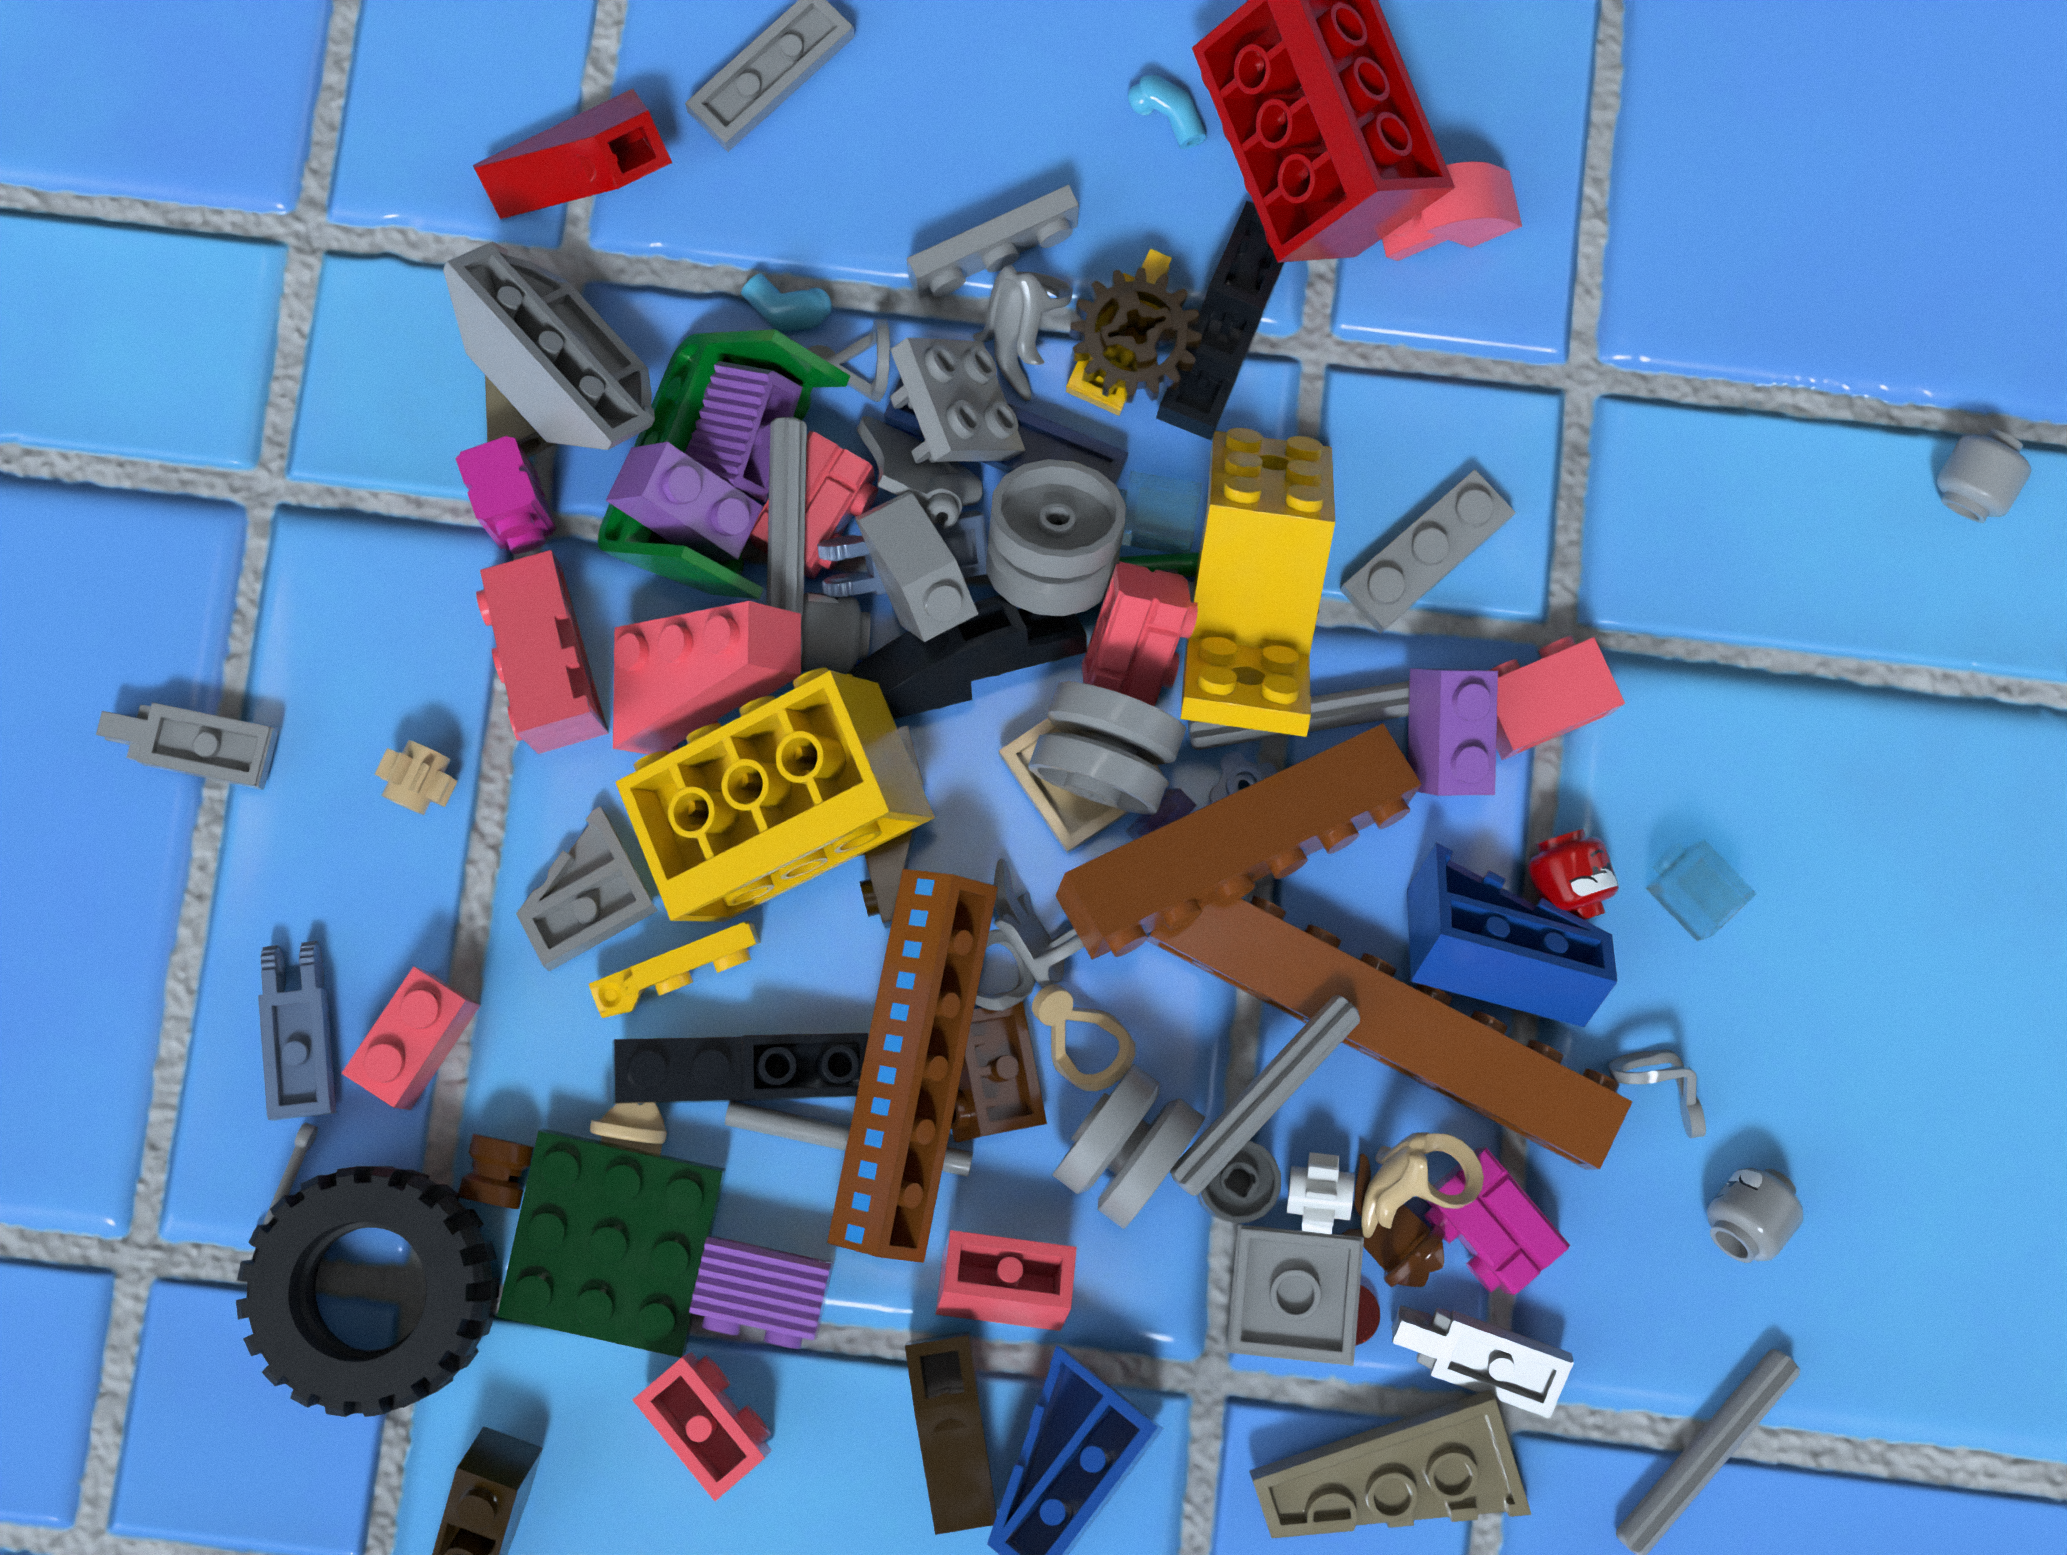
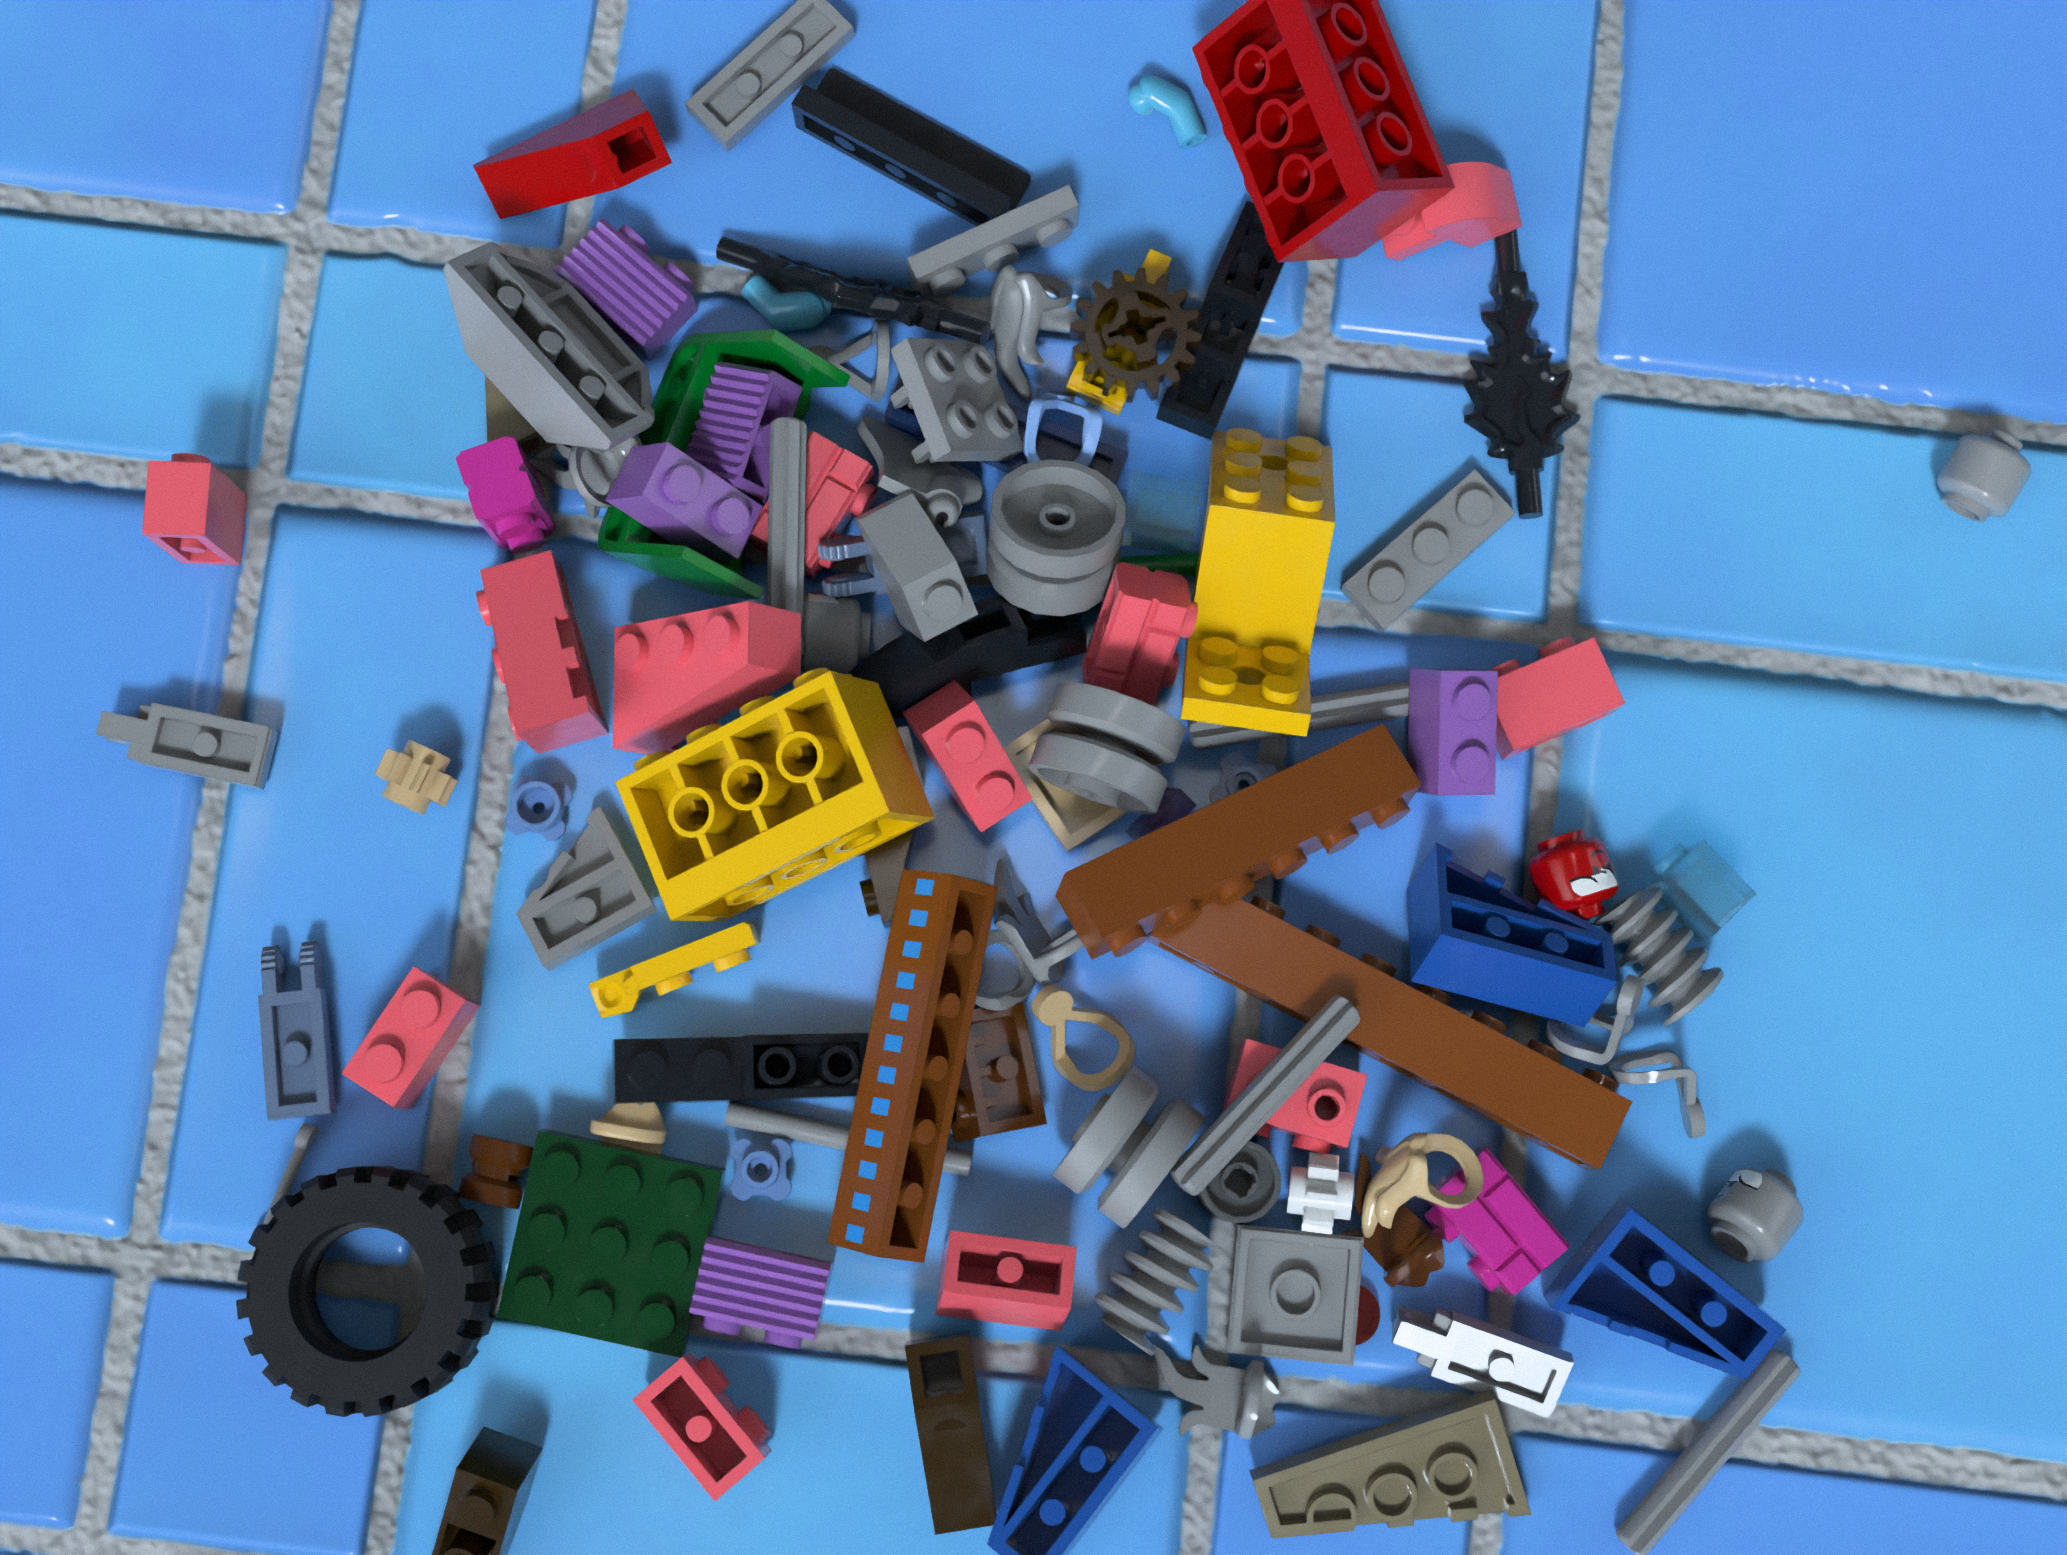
none -> coral brick [142,453,247,565]
none -> medium blue plate [505,775,573,841]
none -> light grey piece [530,436,642,519]
none -> medium lavender brick [555,219,698,361]
none -> black piece [716,237,991,346]
none -> medium blue plate [729,1138,792,1201]
none -> black panel [791,69,1031,226]
none -> coral brick [903,680,1033,832]
none -> light blue piece [1023,388,1103,467]
none -> light grey piece [1094,1208,1224,1356]
none -> light grey piece [1153,1345,1280,1440]
none -> coral brick [1221,1039,1368,1155]
none -> black piece [1463,229,1581,519]
none -> blue wedge [1543,1197,1786,1380]
none -> light grey piece [1545,974,1644,1065]
none -> light grey piece [1591,887,1724,1026]

